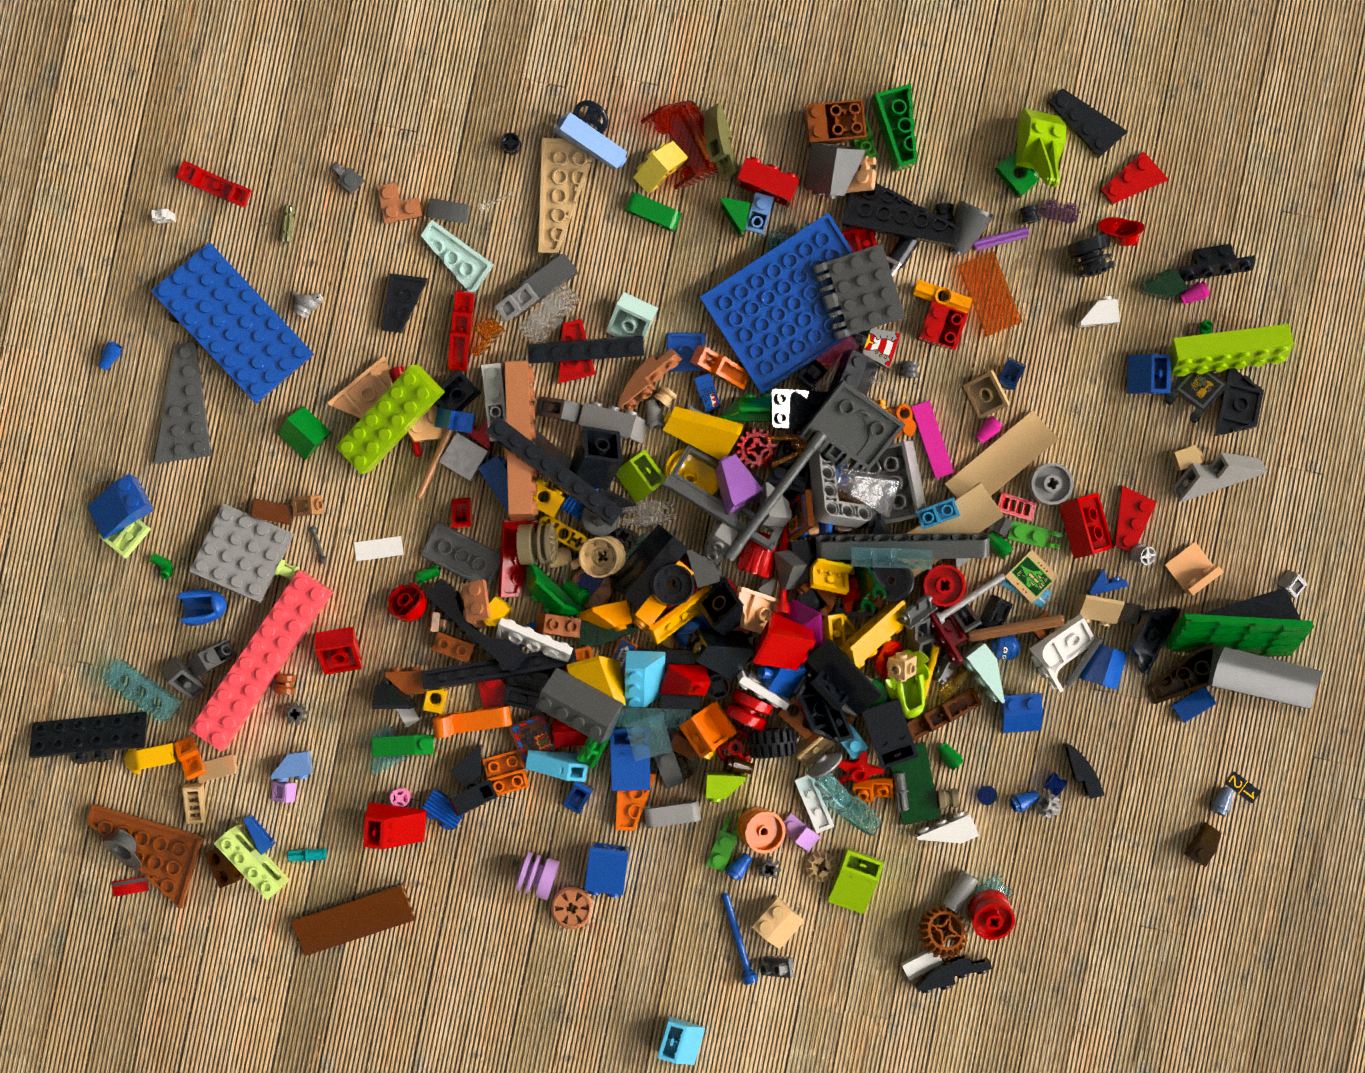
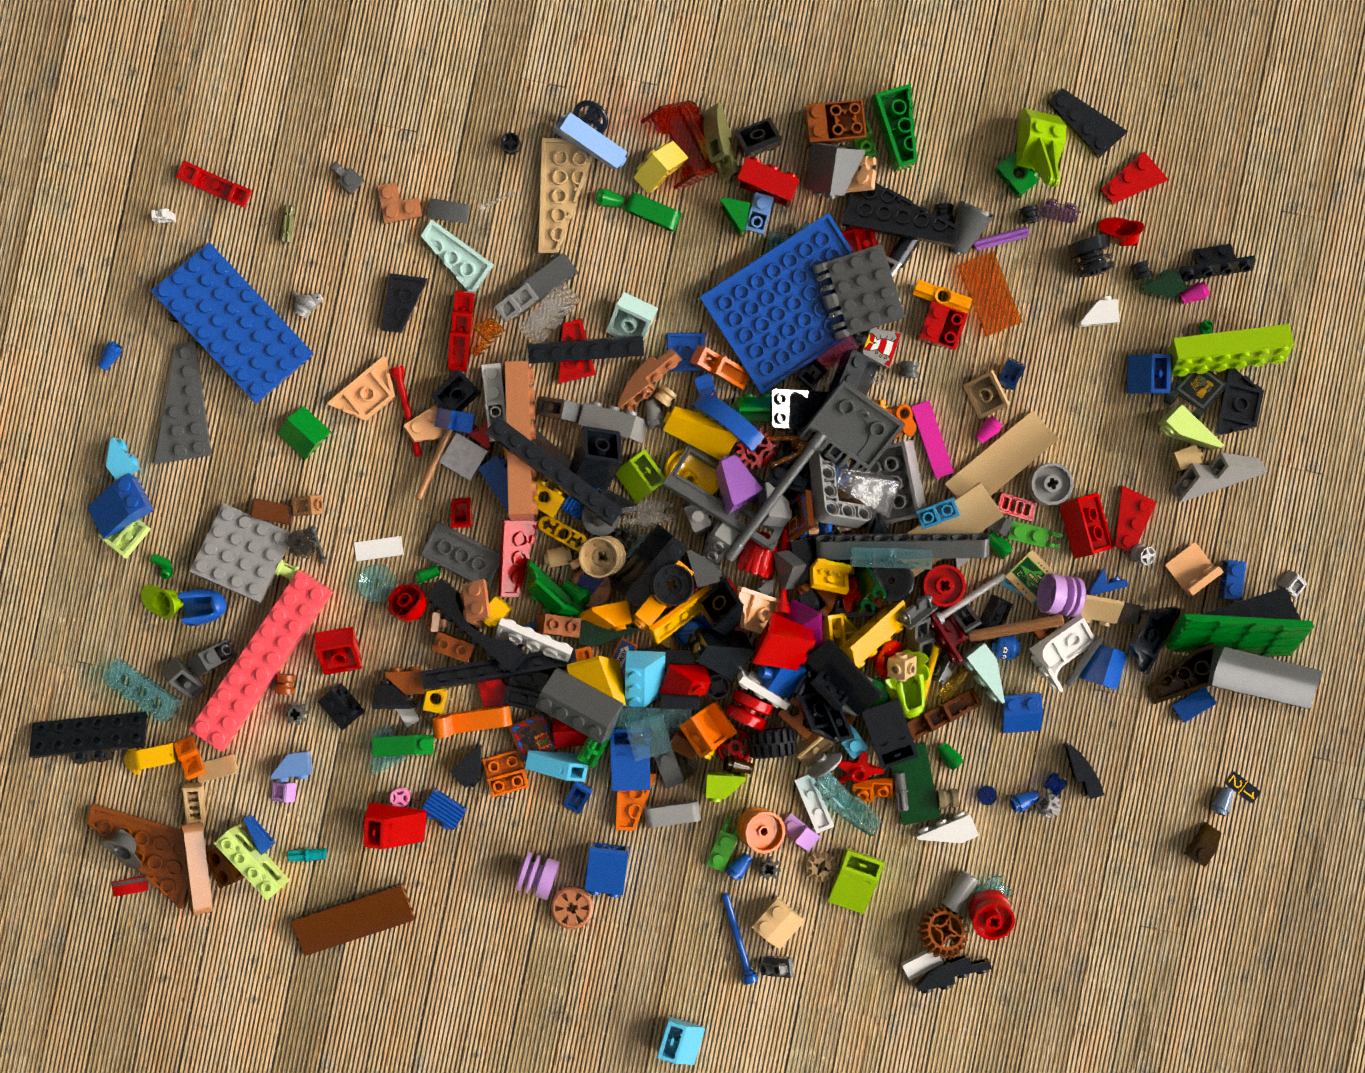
lime brick [335,364,445,474] -> none
black slope [449,780,498,817] -> none
dark tan wheel [516,523,558,565] -> none
none -> medium azure slope [106,437,141,481]
none -> lime piece [141,584,184,620]
none -> beam [180,821,213,916]
none -> clear smoke brick [286,529,320,559]
none -> black bracket [318,683,365,731]
none -> clear light blue dish [358,564,396,603]
none -> green cone [595,188,624,208]
none -> light grey torso [682,501,713,538]
none -> blue slope [692,391,764,452]
none -> black slope [734,117,782,159]
none -> lavender wheel [1037,573,1086,618]
none -> black wheel [1130,260,1153,281]
none -> yellowish green slope [1157,405,1224,450]
none -> blue brick [1217,560,1247,600]

